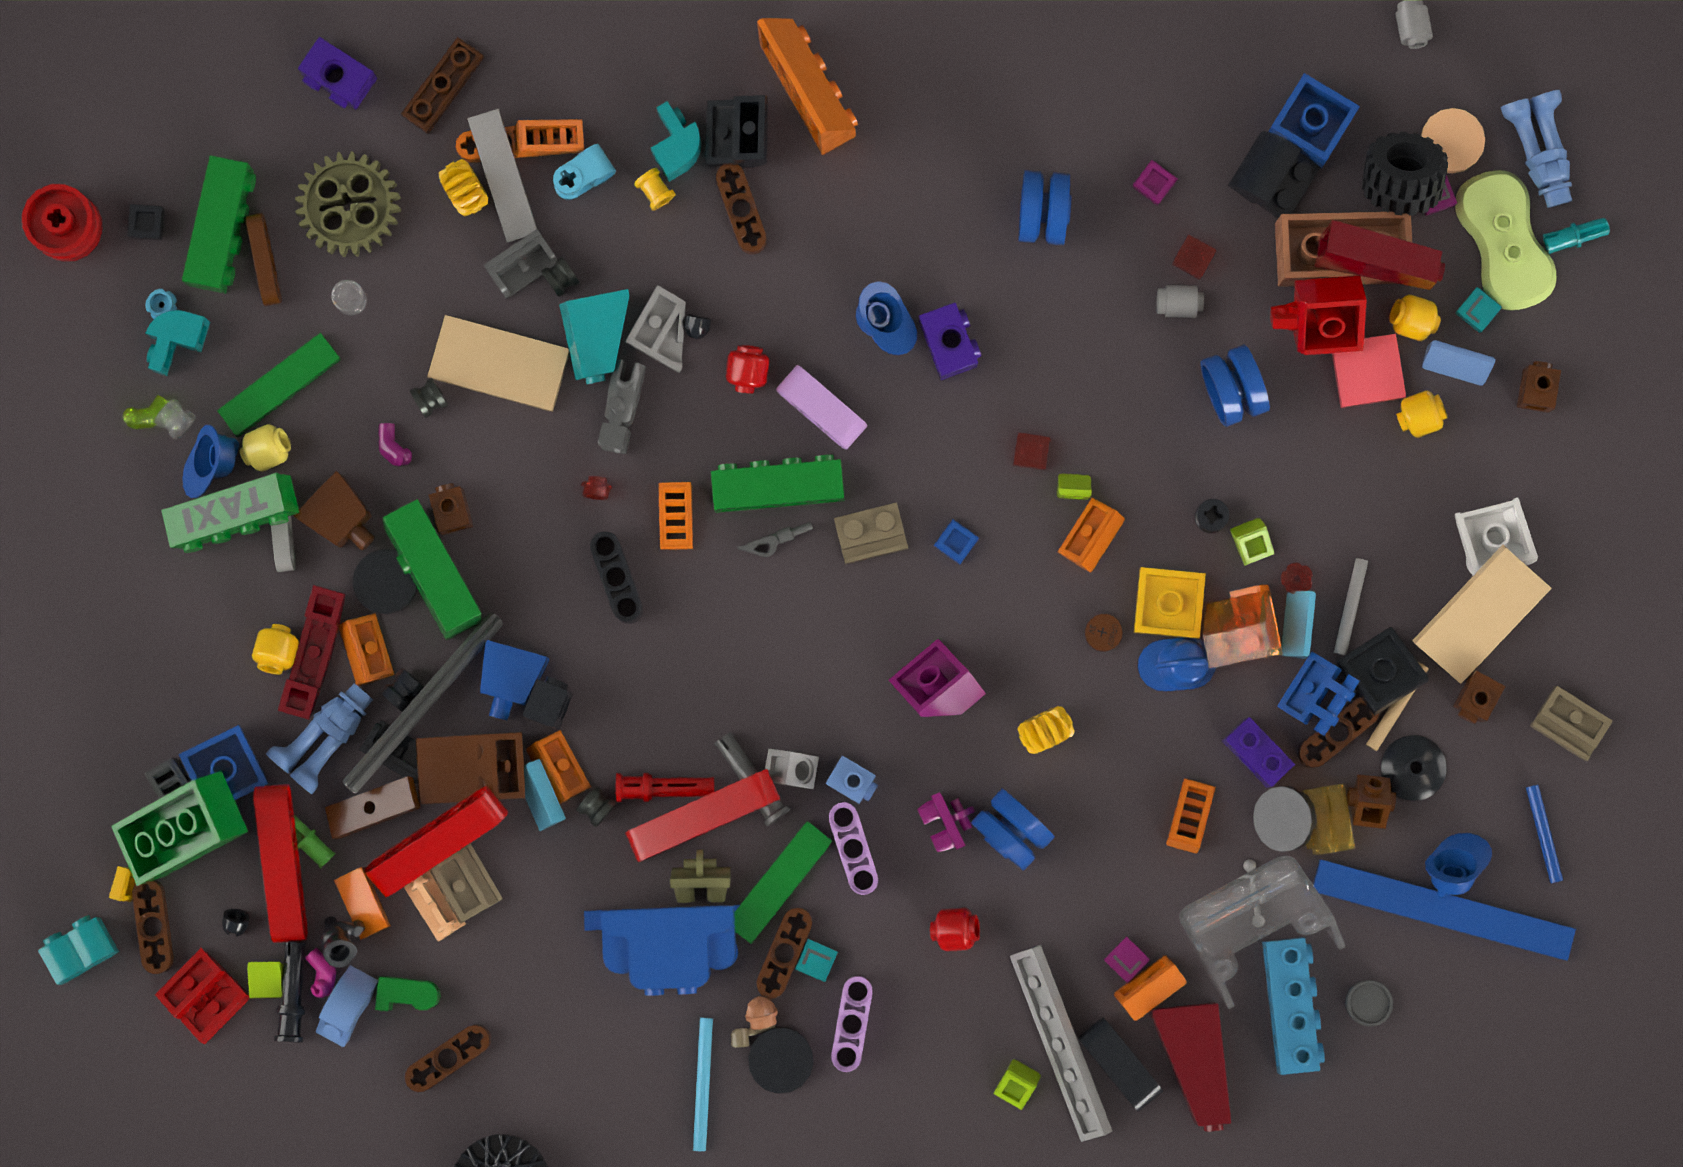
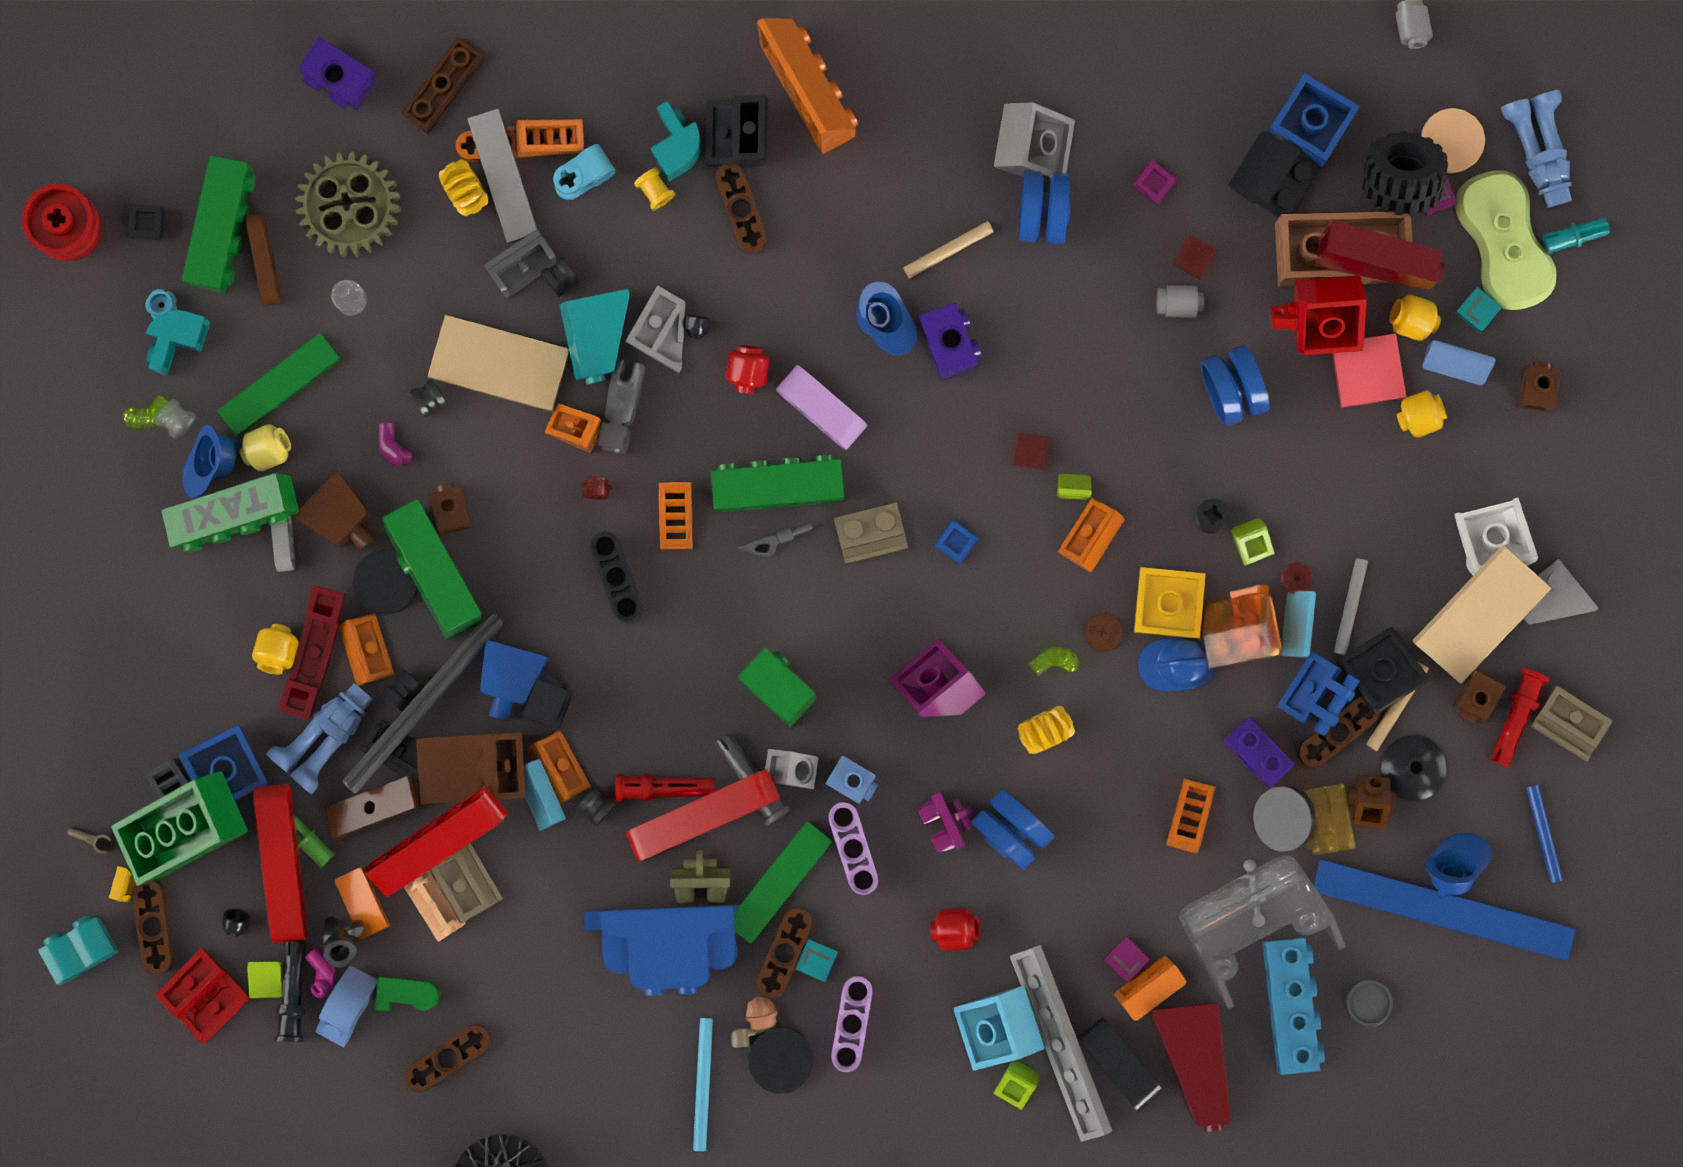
none -> dark tan hand [68,827,113,854]
none -> orange slope [544,404,602,453]
none -> green brick [738,647,817,728]
none -> tan bar [903,221,994,279]
none -> medium azure slope [953,986,1045,1071]
none -> light grey slope [994,102,1075,181]
none -> clear neon green arm [1029,647,1079,676]
none -> red pin [1489,668,1550,768]
none -> light grey wing [1522,559,1598,626]

